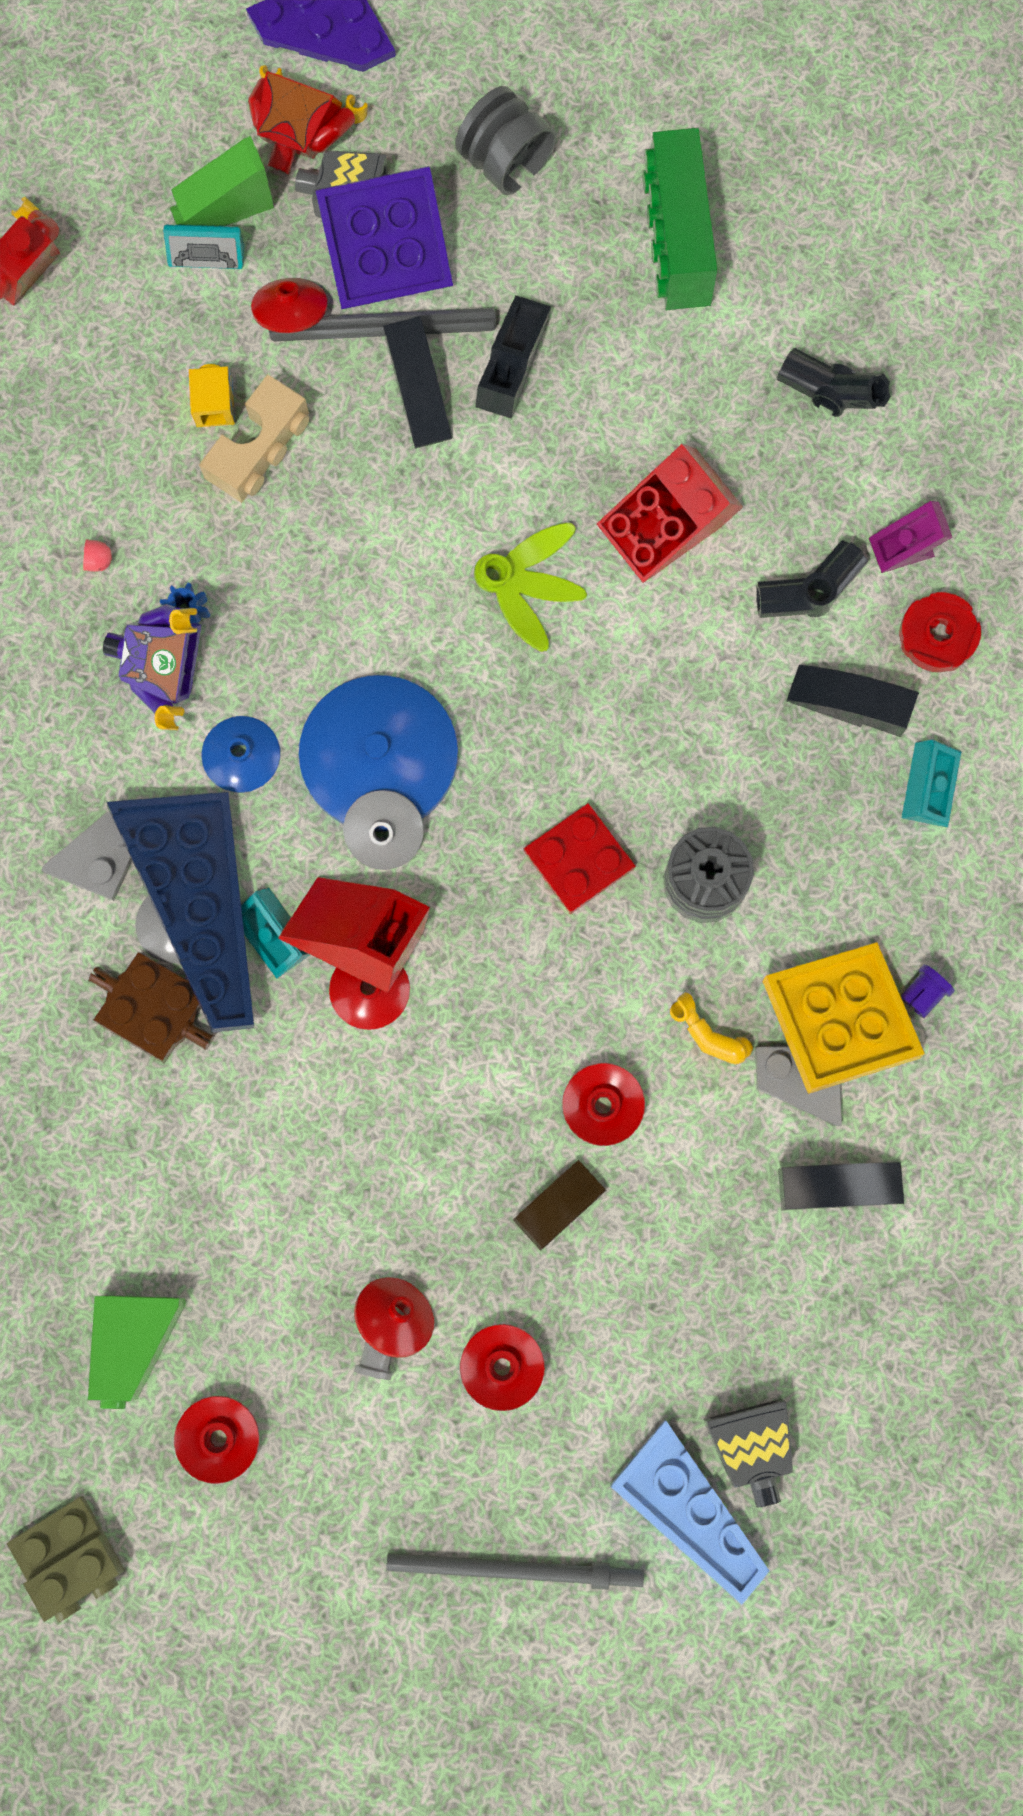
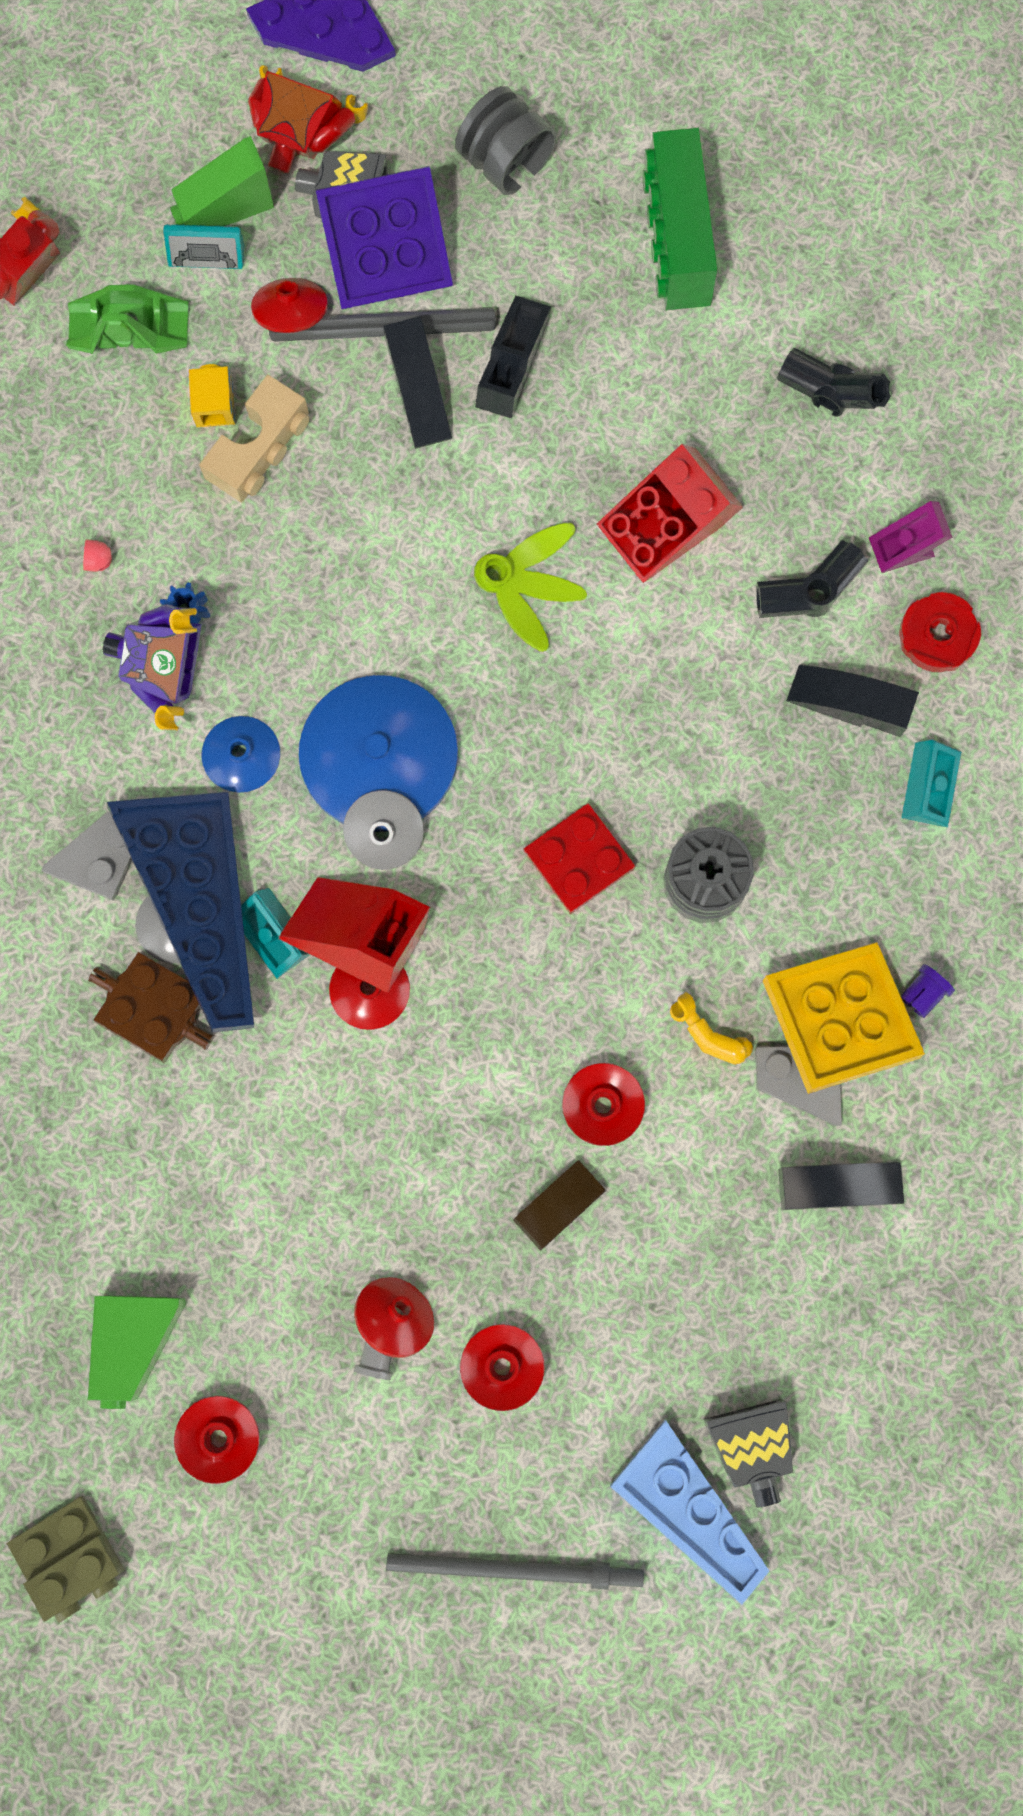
none -> bright green piece [66,285,188,354]

